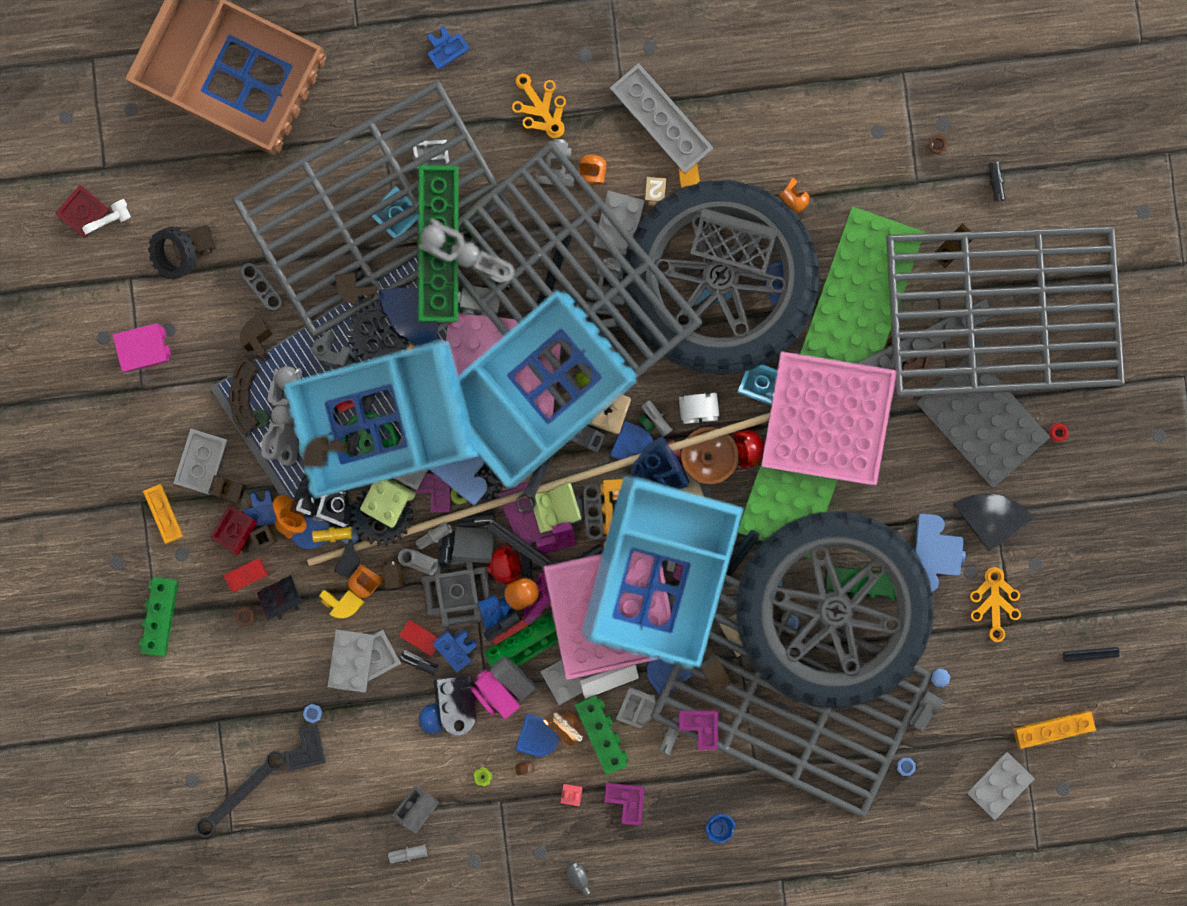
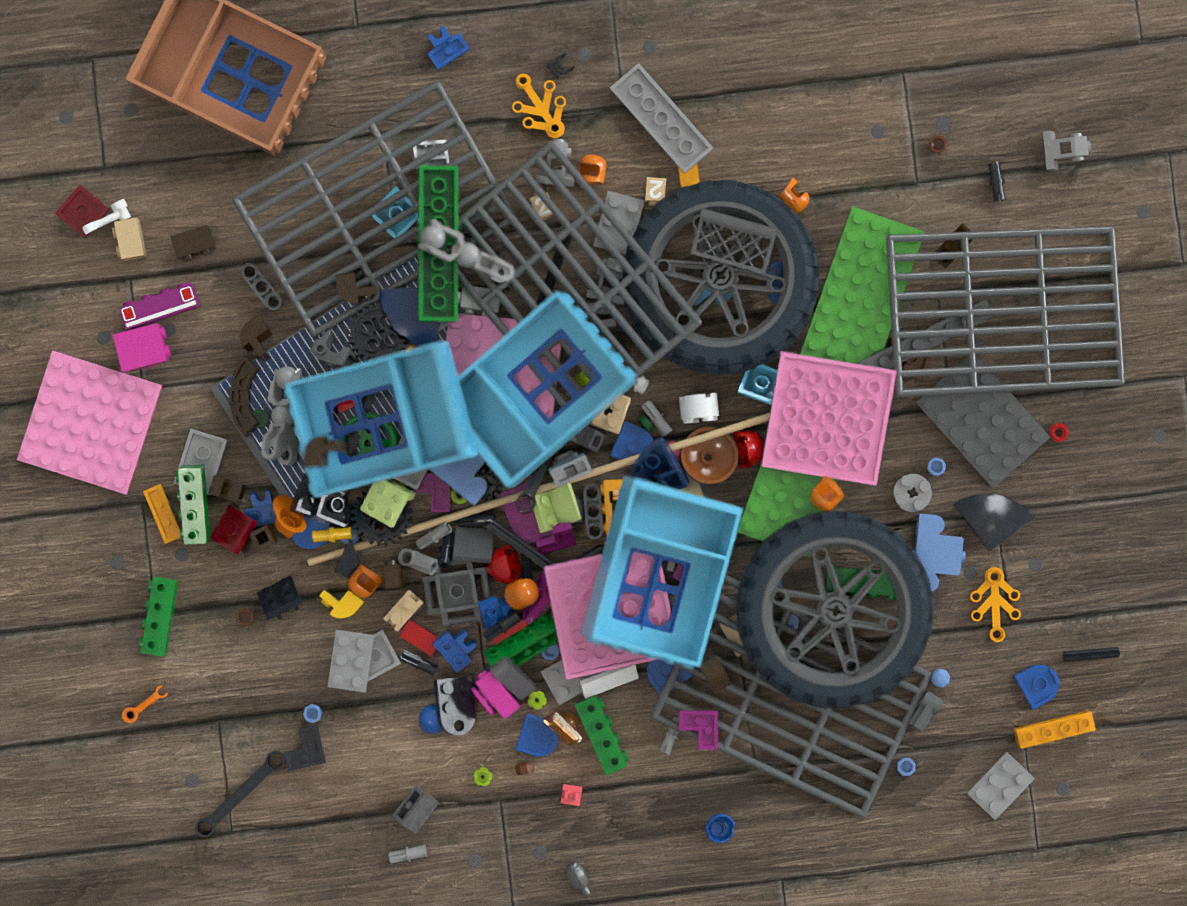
black tyre [148,227,197,280] -> none
red brick [224,558,269,593] -> none
magenta plate [604,782,645,826] -> none
light grey slope [616,687,656,728] -> none
black axle [725,530,760,576] -> none
none -> bright pink plate [17,350,163,495]
none -> tan brick [112,217,147,261]
none -> magenta brick [119,282,201,331]
none -> orange brick [122,686,168,723]
none -> brick [175,464,211,544]
none -> tan brick [383,590,424,632]
none -> lime plate [528,691,547,710]
none -> tan brick [530,192,554,220]
none -> medium blue tile [541,644,560,660]
none -> black piece [546,52,575,79]
none -> light grey tile [549,450,592,487]
none -> white plate [632,375,649,394]
none -> orange helmet [810,476,845,512]
none -> light grey plate [893,474,932,512]
none -> medium blue tile [926,457,946,476]
none -> blue tile [1014,664,1059,710]
none -> light grey tile [1043,131,1091,171]

